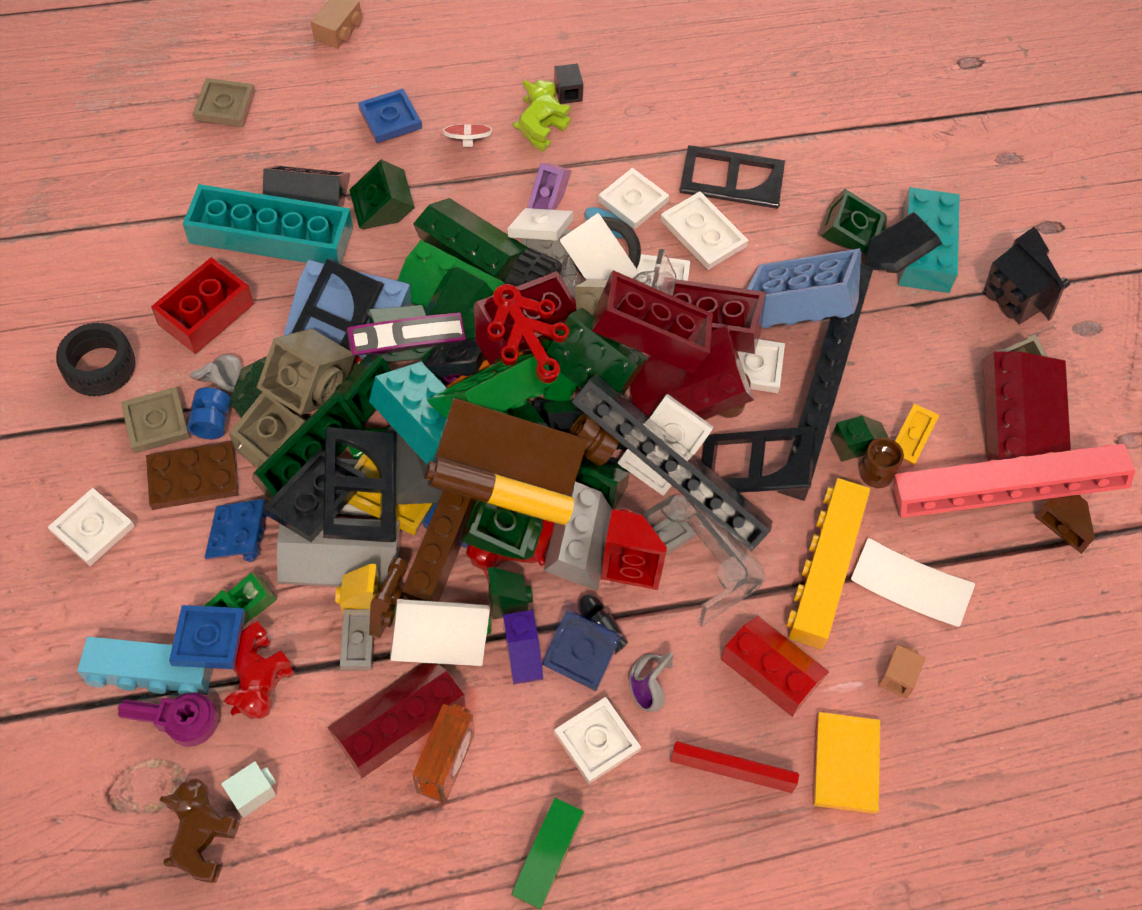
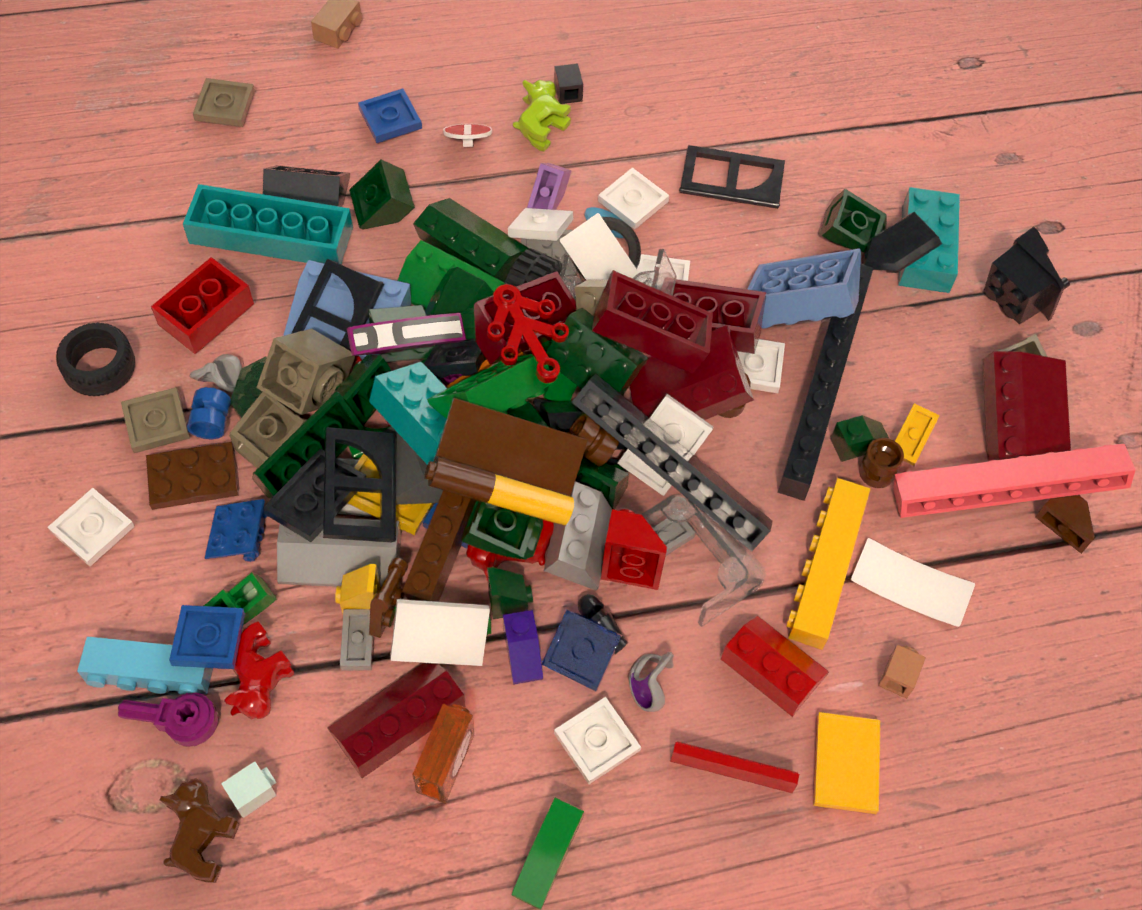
white plate [660,192,749,270] -> none
black window [702,426,816,493] -> none

